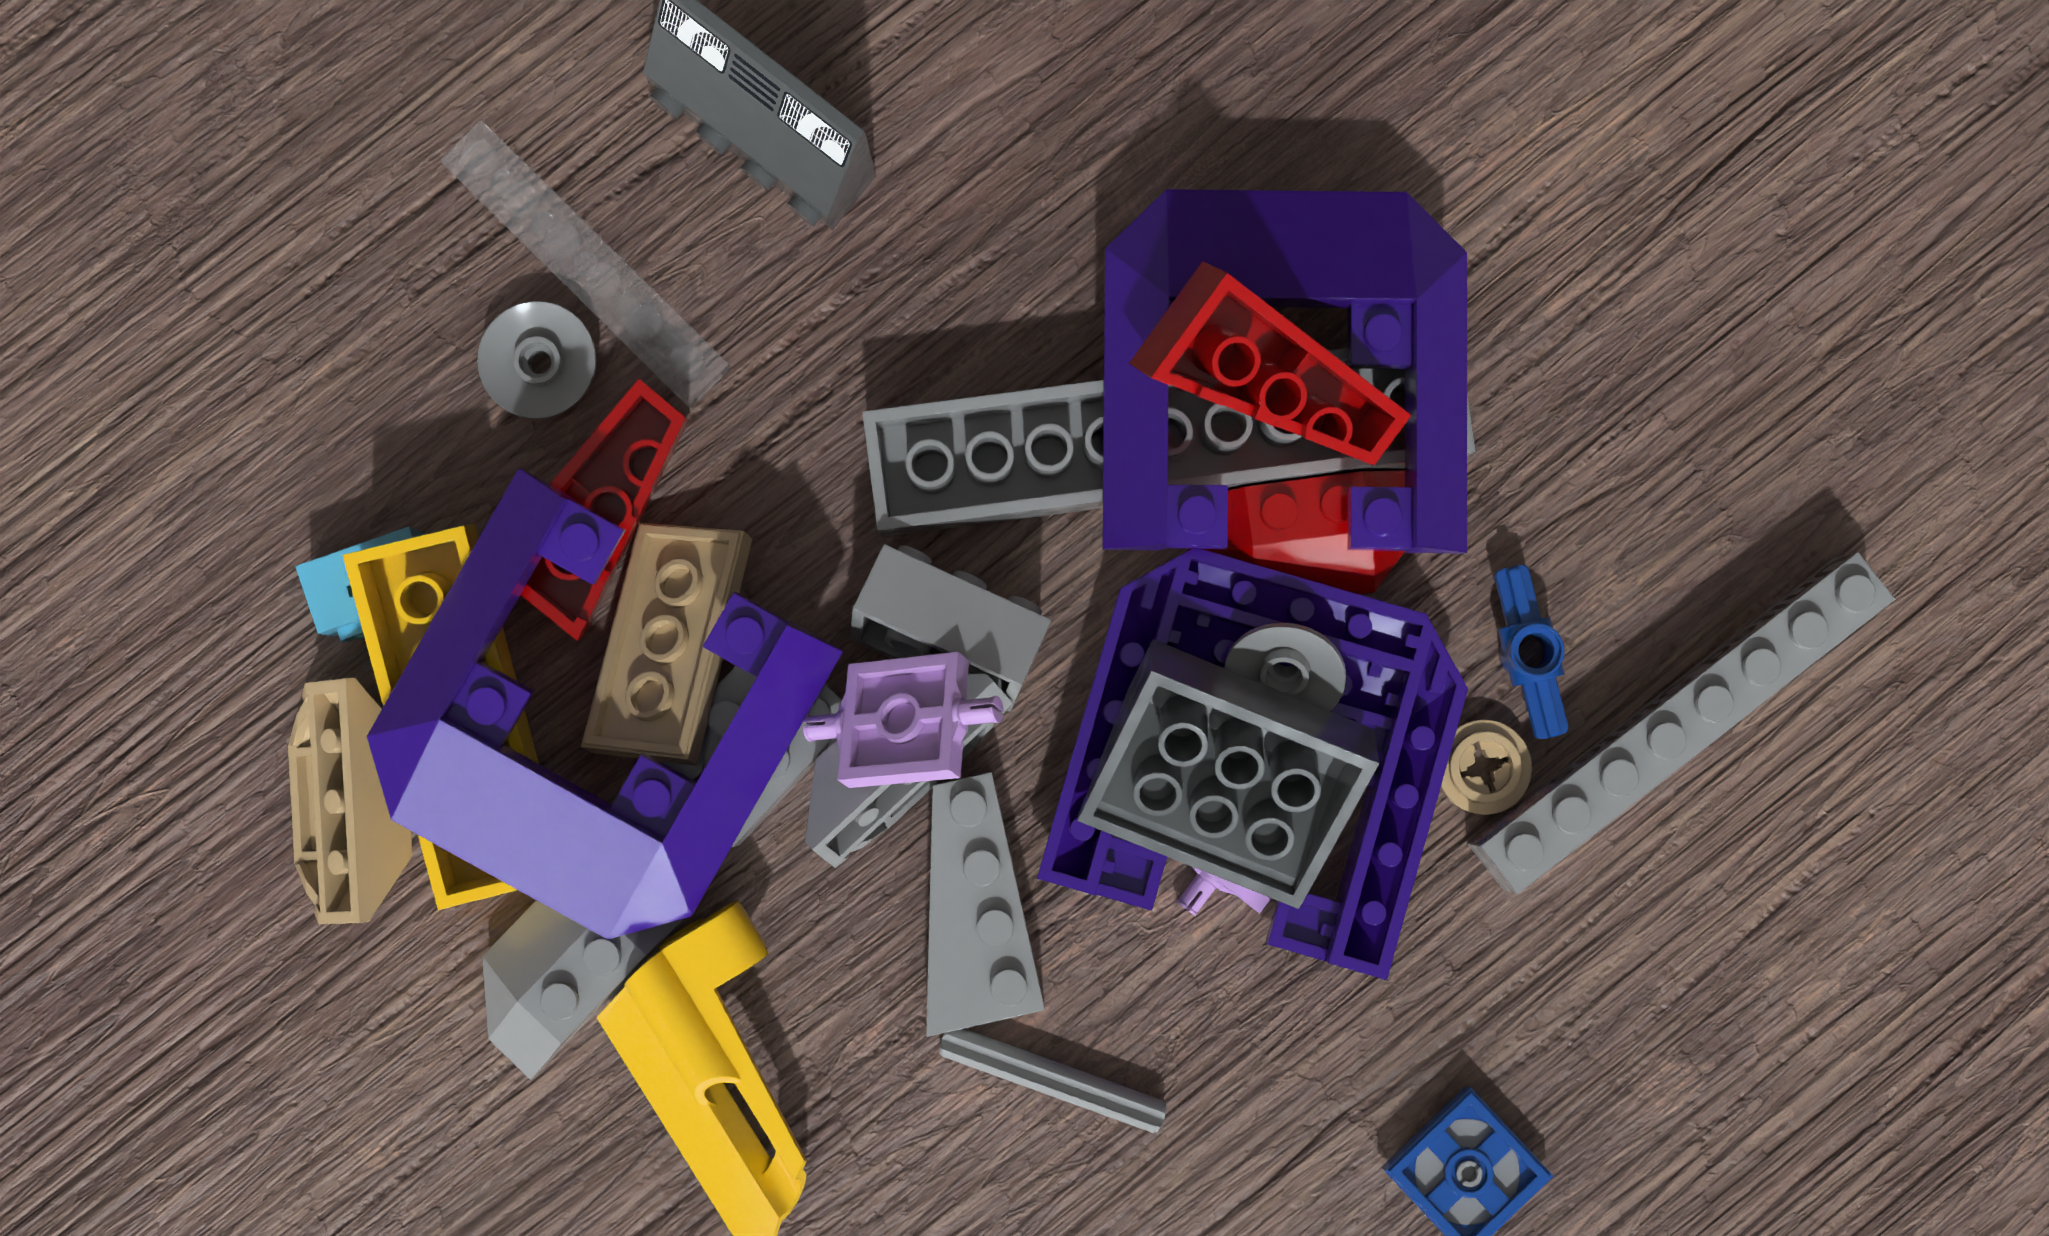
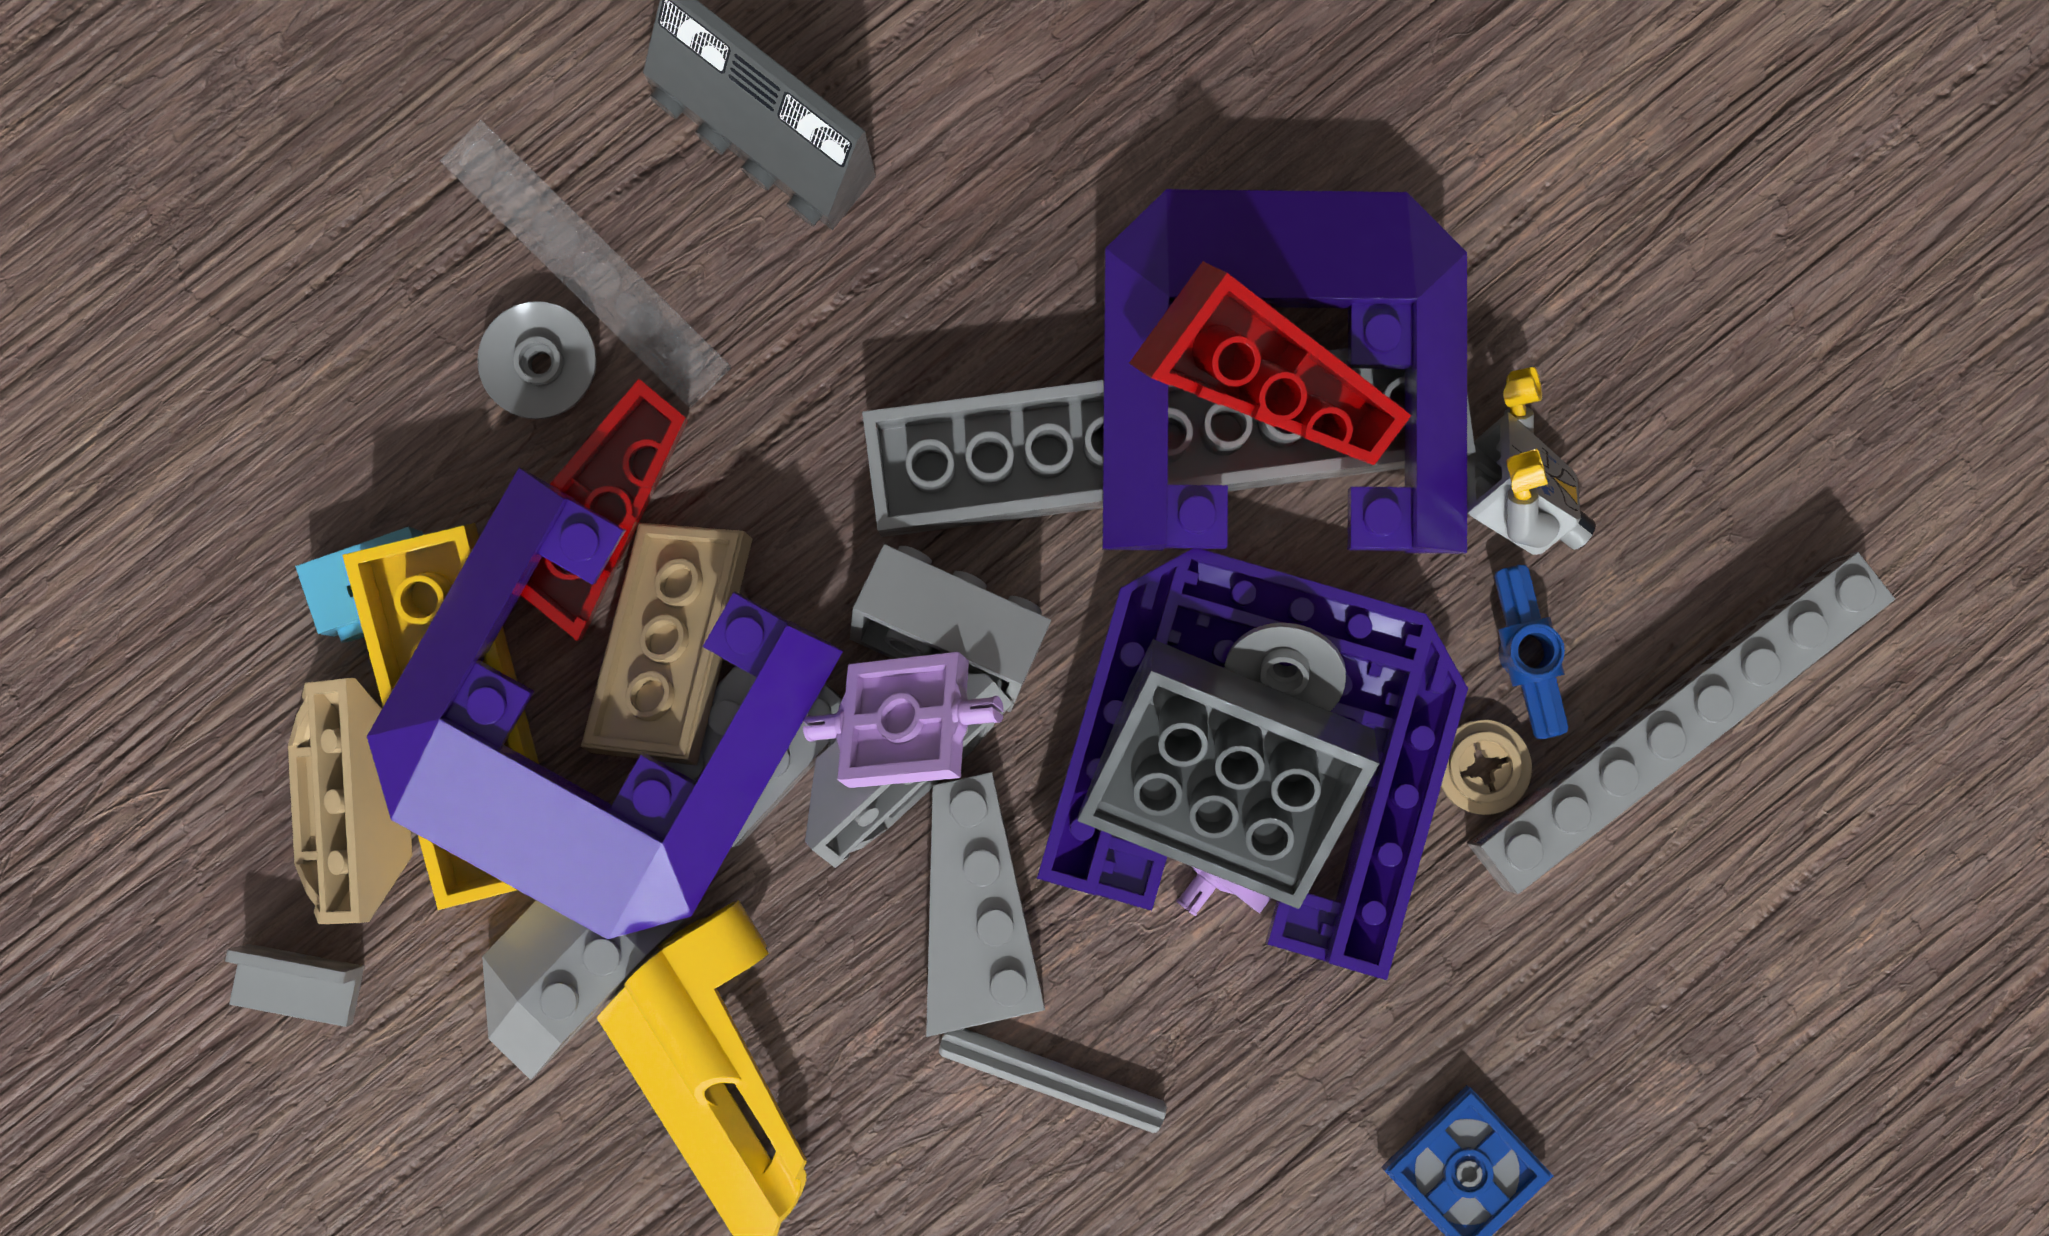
red wedge [1187,471,1405,595] -> none
none -> light grey panel [225,944,365,1027]
none -> light grey torso [1467,367,1596,555]

